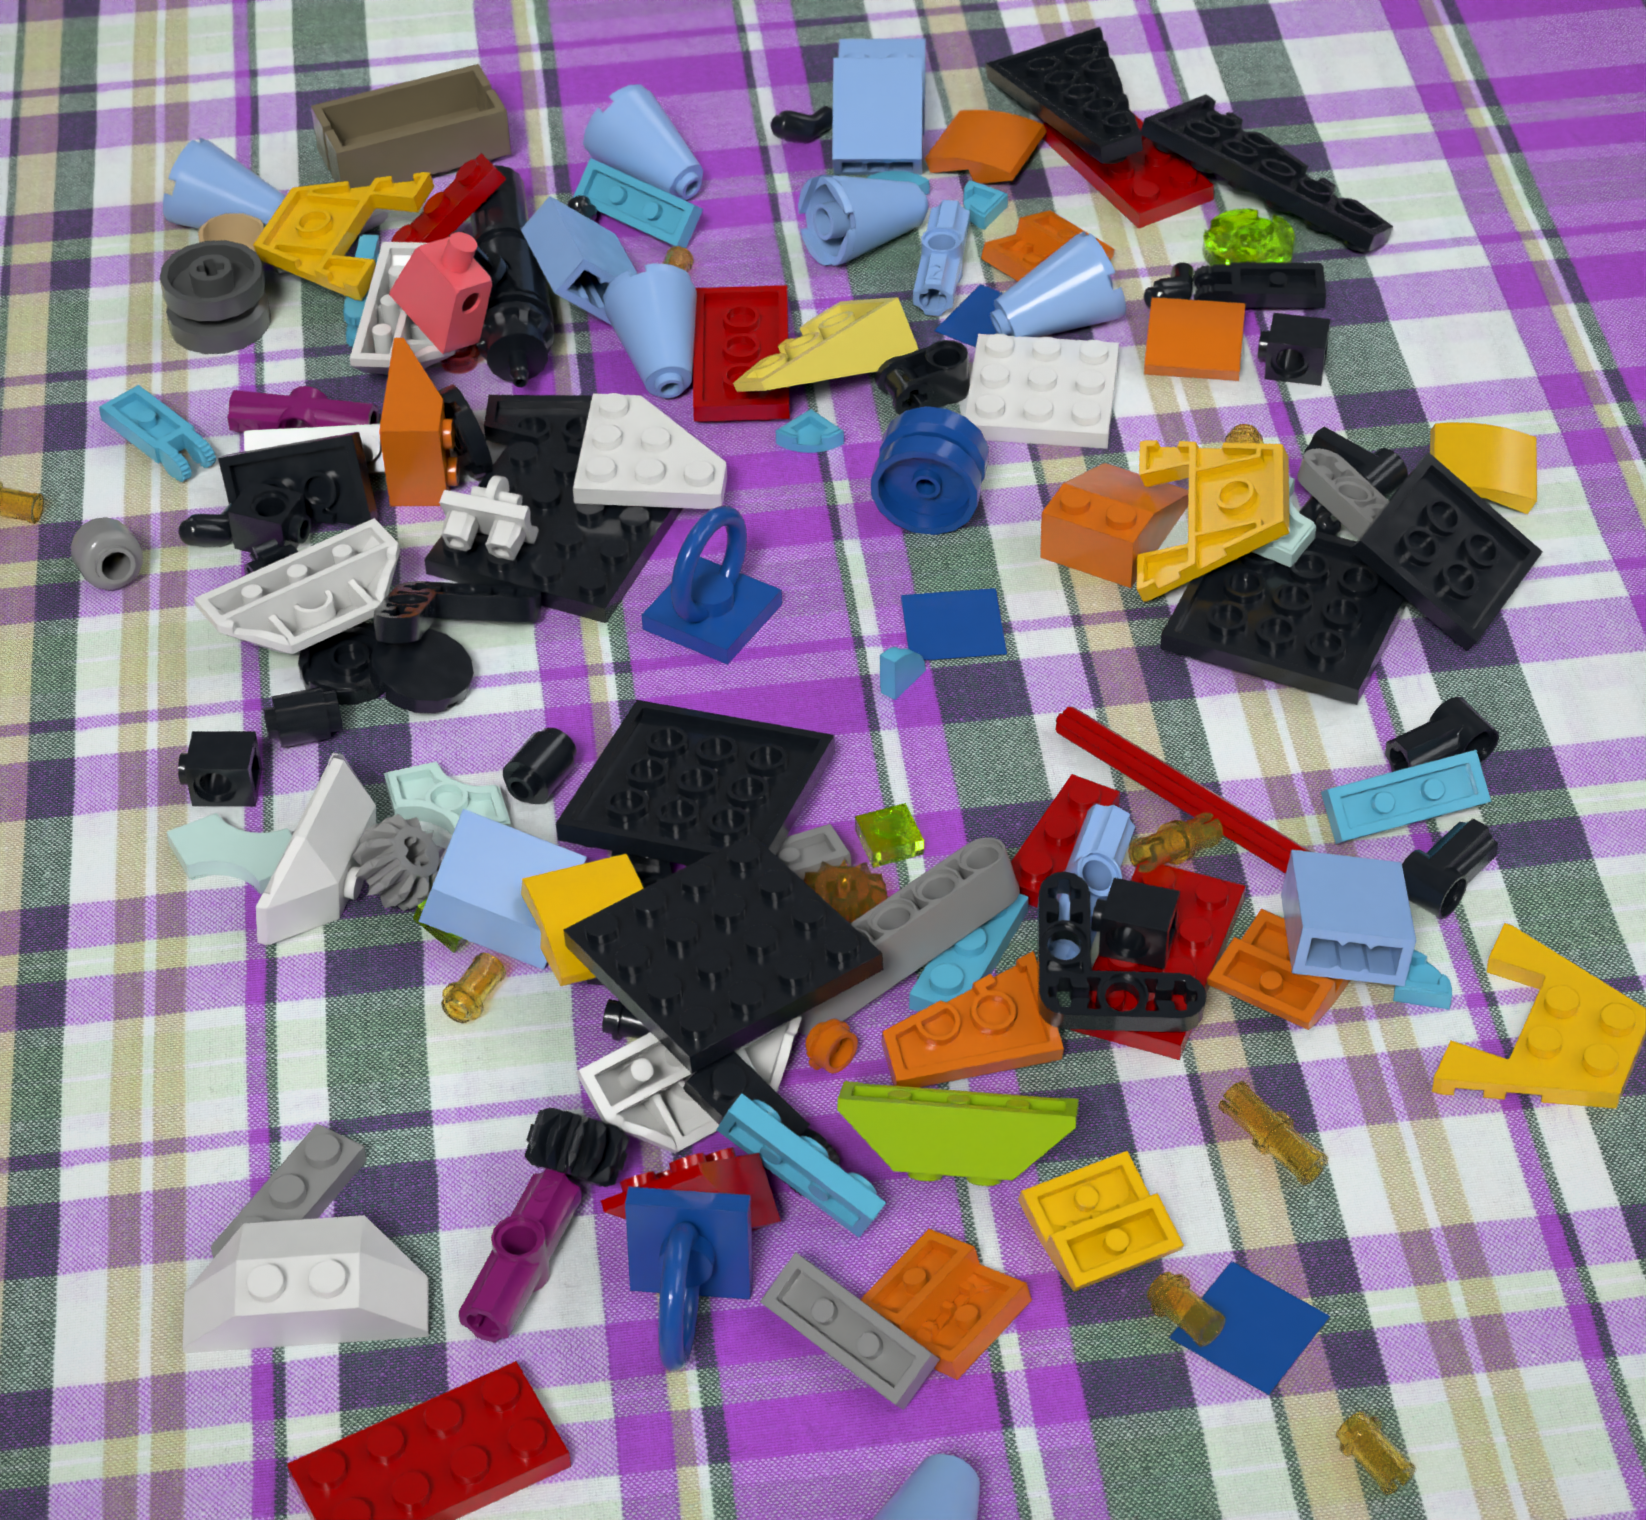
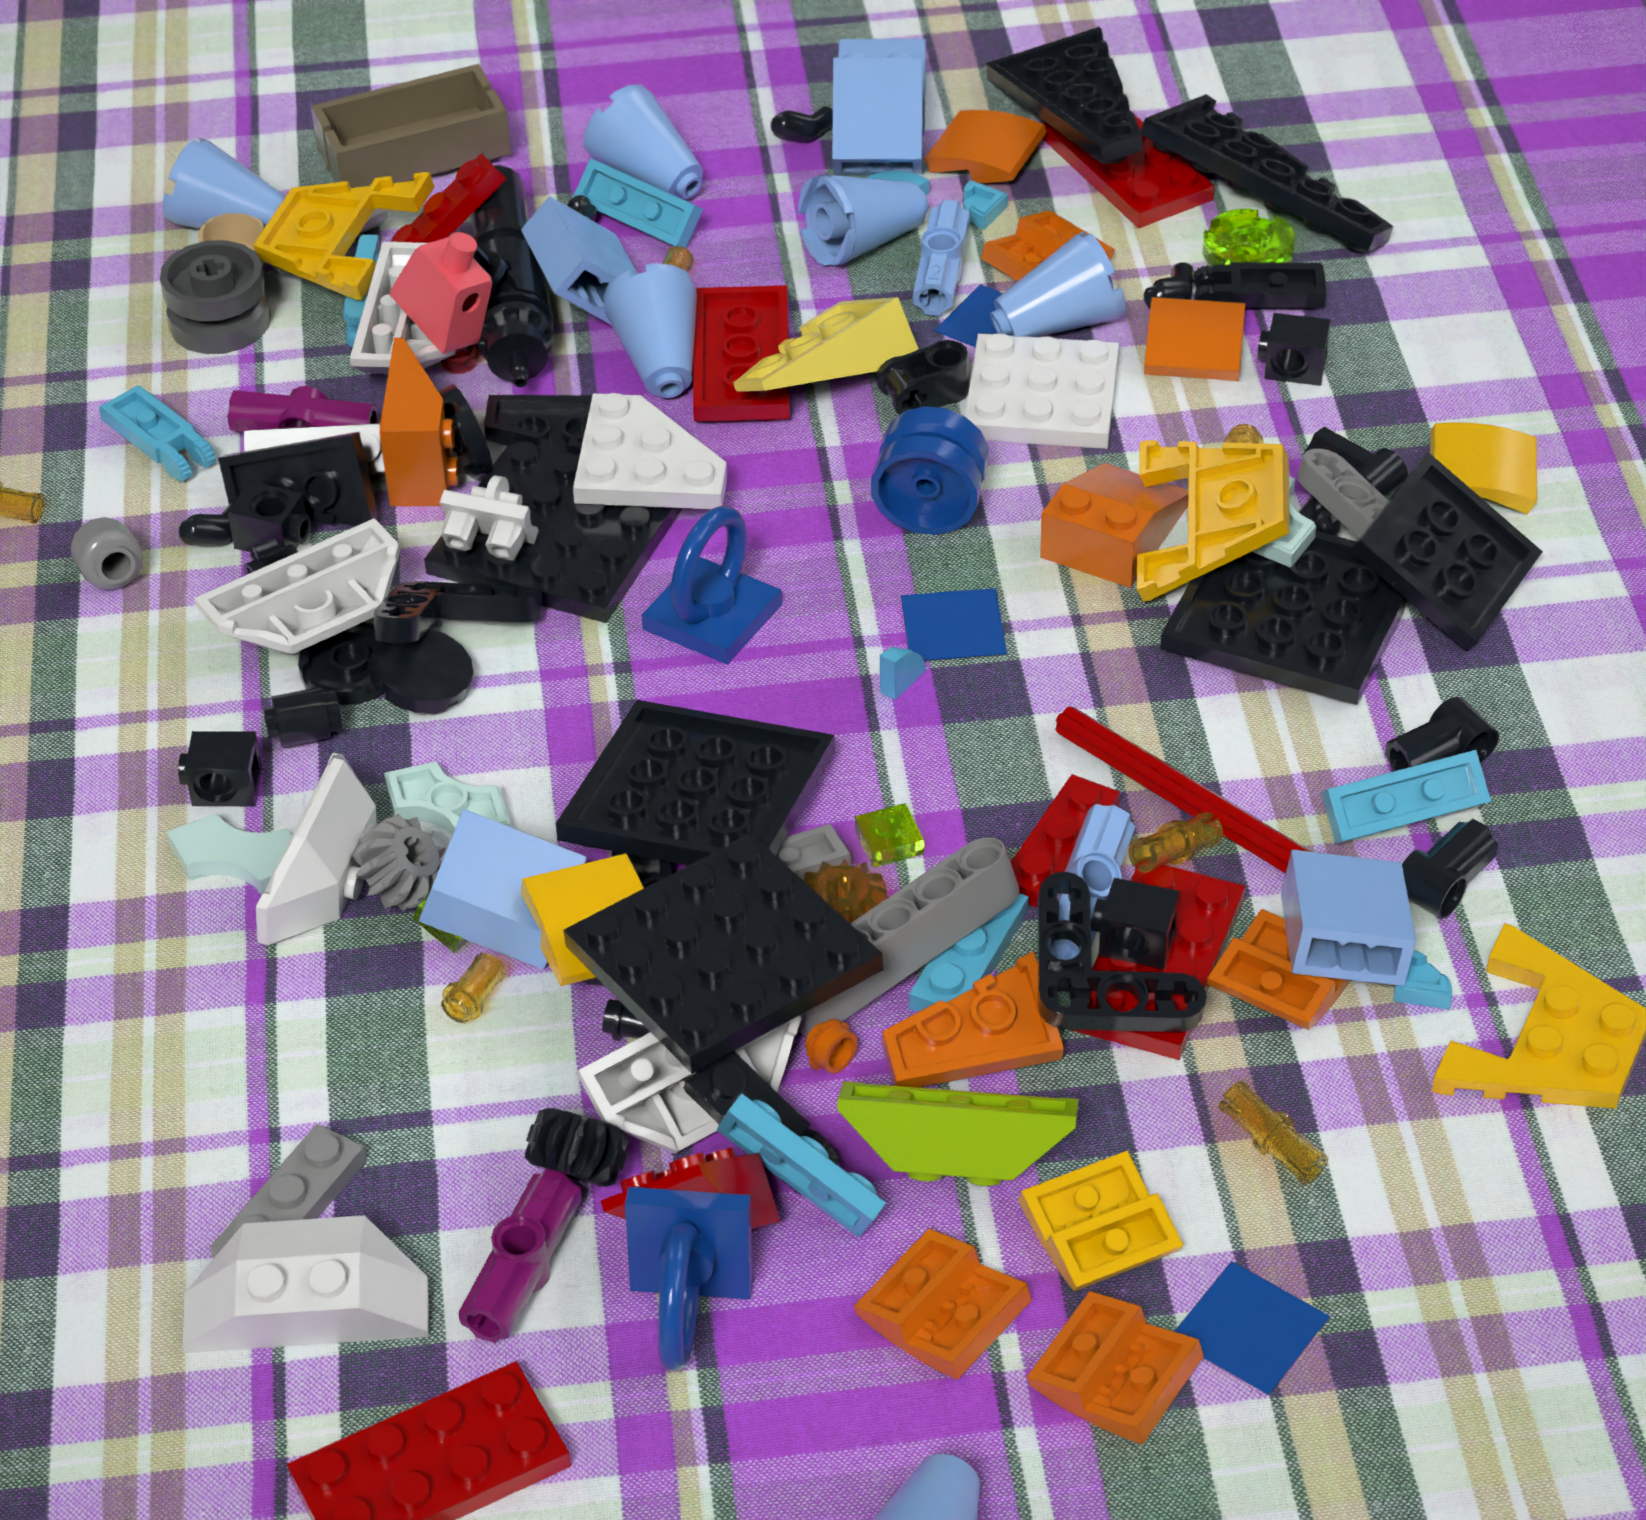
black brick [503,727,577,804] -> none
light grey plate [760,1252,940,1410] -> none
medium azure tile [776,409,844,453] -> none
clear yellow pin [1147,1272,1226,1347] -> none
clear yellow pin [1336,1411,1416,1495] -> none
none -> orange slope [1027,1291,1204,1445]

